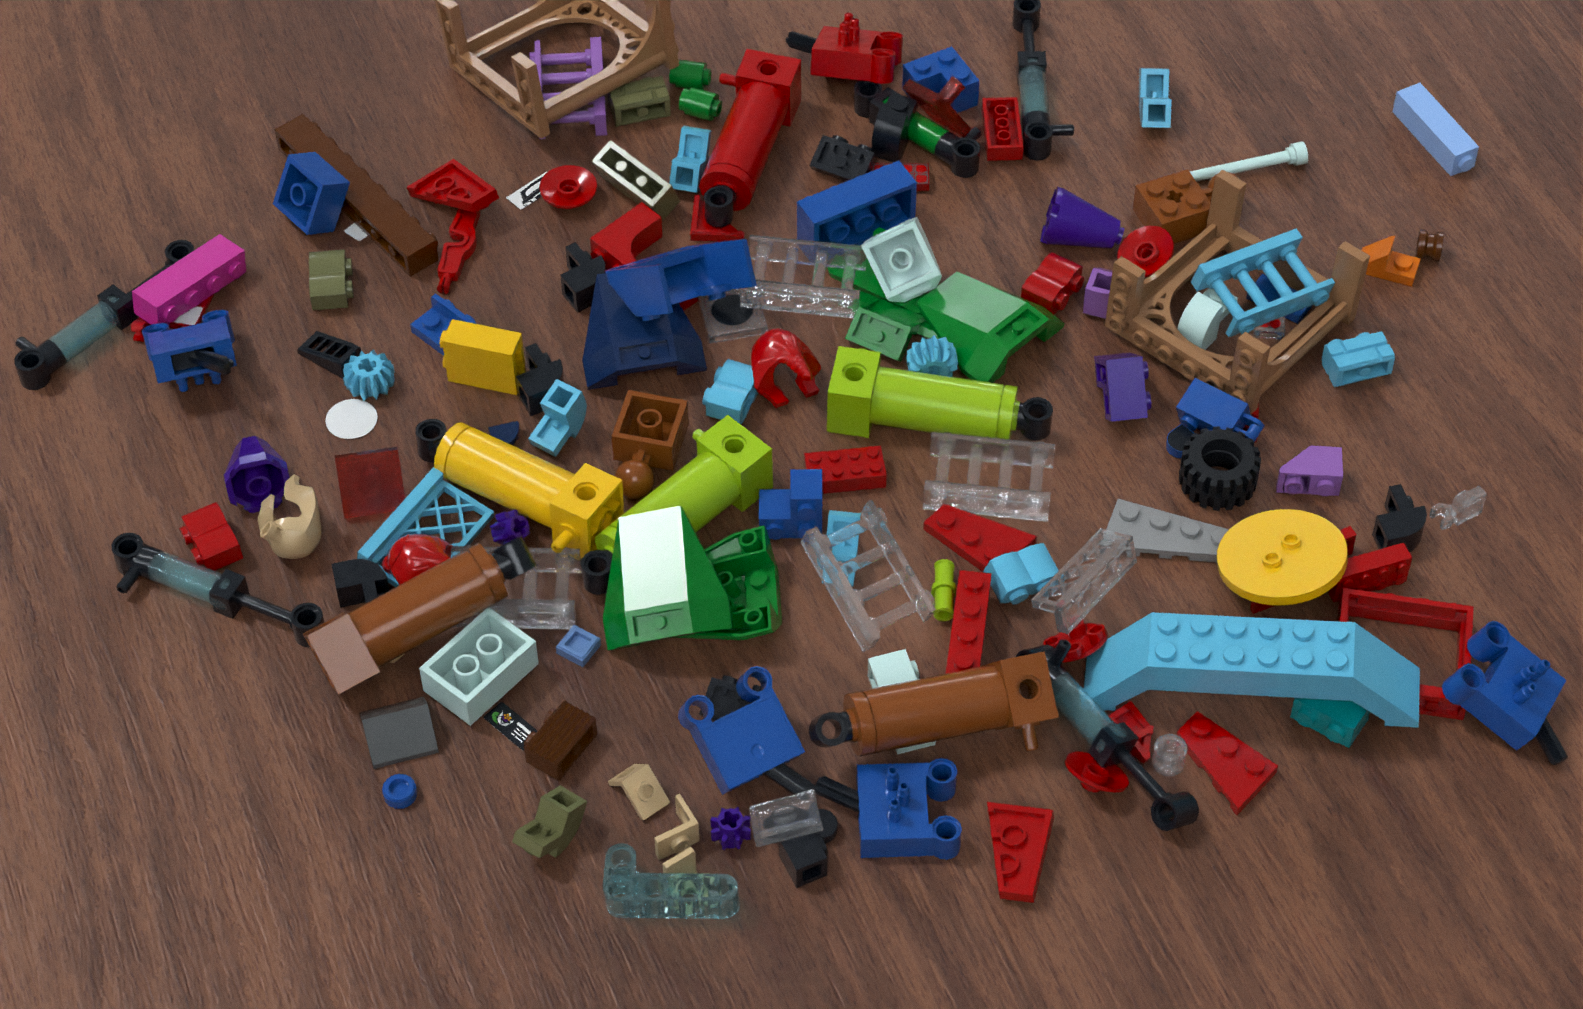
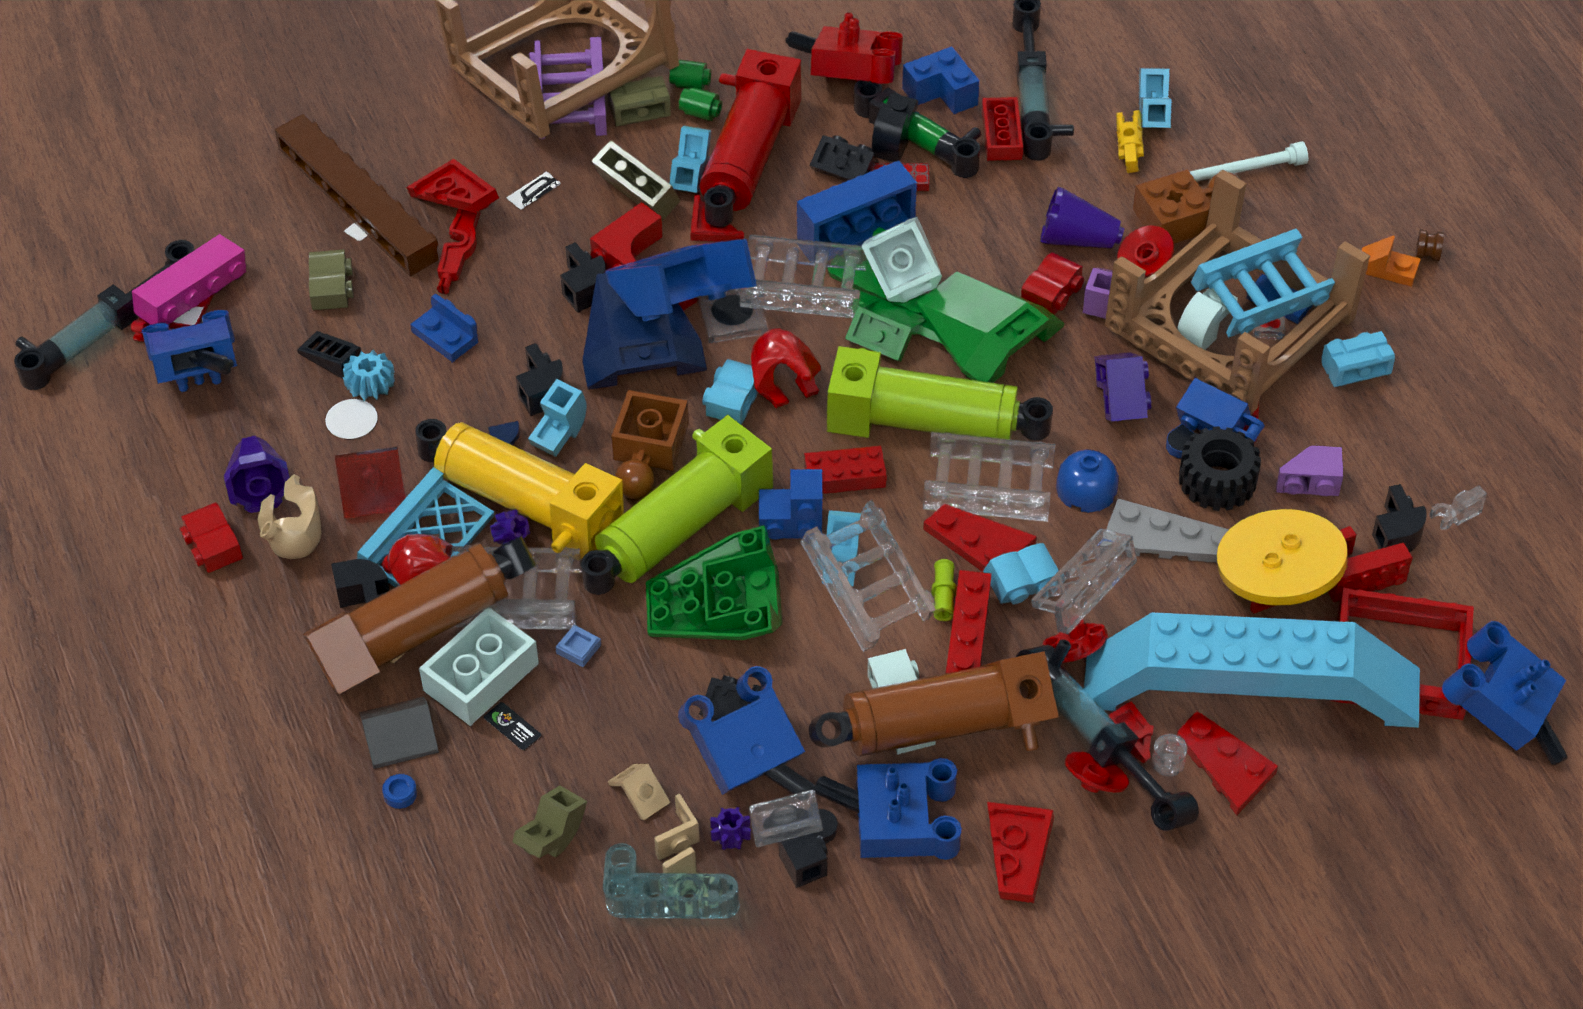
black piece [111,533,325,648] -> none
blue brick [273,152,350,235] -> none
yellow brick [440,319,526,395] -> none
reddish brown brick [524,700,597,781] -> none
red dish [539,165,597,209] -> none
green wedge [603,506,734,651] -> none
clear red tile [902,76,971,137] -> none
medium azure gear [906,335,958,377] -> none
teal brick [1290,698,1370,748] -> none
light blue brick [1392,83,1479,176] -> none
none -> blue cylinder [1056,449,1119,513]
none -> yellow hinge [1116,110,1144,173]

